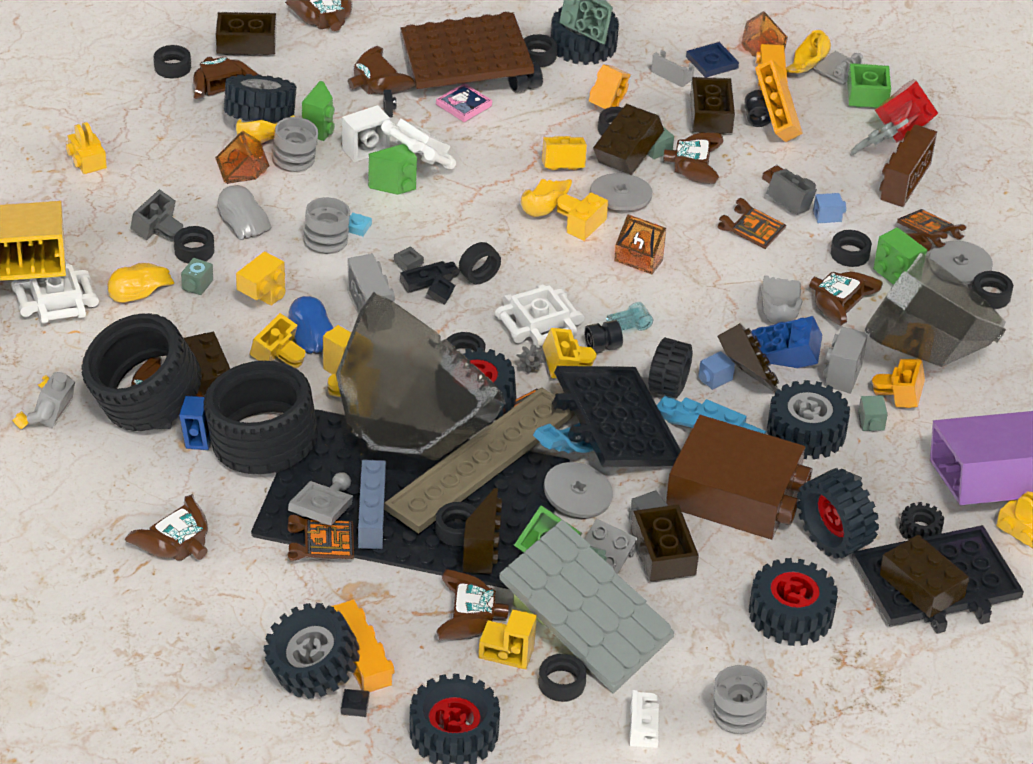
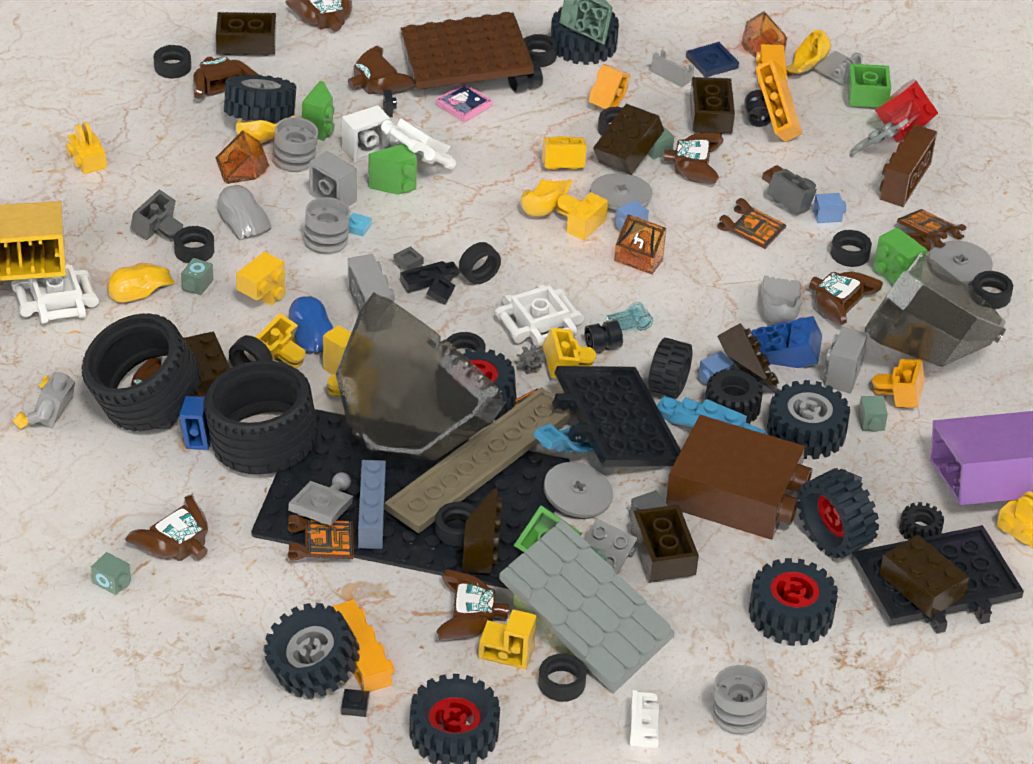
none -> sand green brick [91,552,131,595]
none -> black tyre [229,335,273,367]
none -> light grey brick [309,151,357,206]
none -> medium blue brick [615,200,649,236]
none -> black tyre [705,368,763,424]

